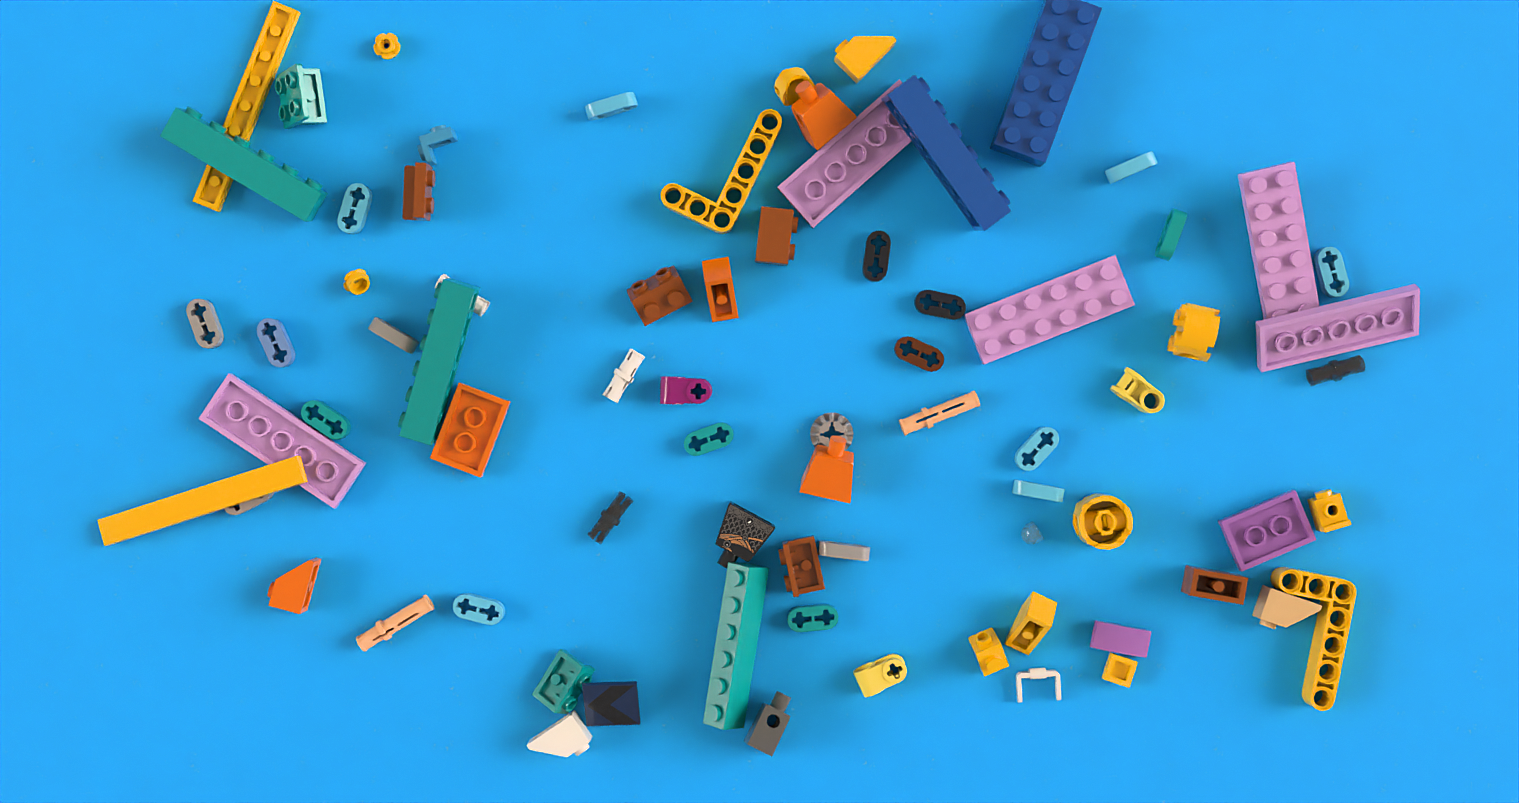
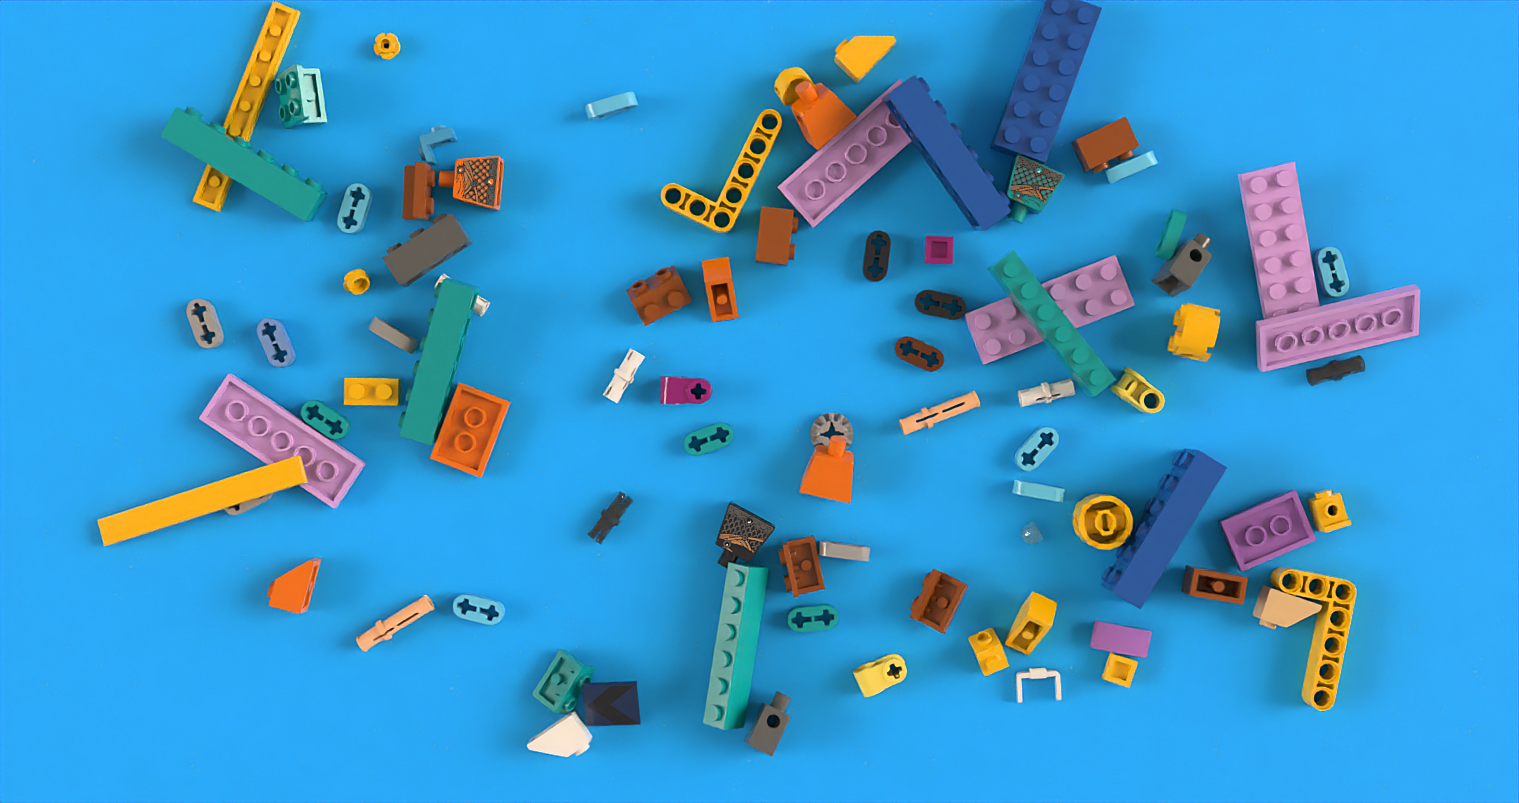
none -> yellow plate [344,378,401,406]
none -> dark grey brick [382,213,473,287]
none -> torso [439,156,504,211]
none -> dark orange bracket [910,569,969,634]
none -> magenta plate [924,236,953,264]
none -> teal brick [987,250,1116,397]
none -> torso [1004,154,1065,224]
none -> white pin [1017,378,1075,407]
none -> dark orange brick [1071,116,1139,174]
none -> blue brick [1101,448,1227,609]
none -> dark grey torso [1151,233,1212,297]

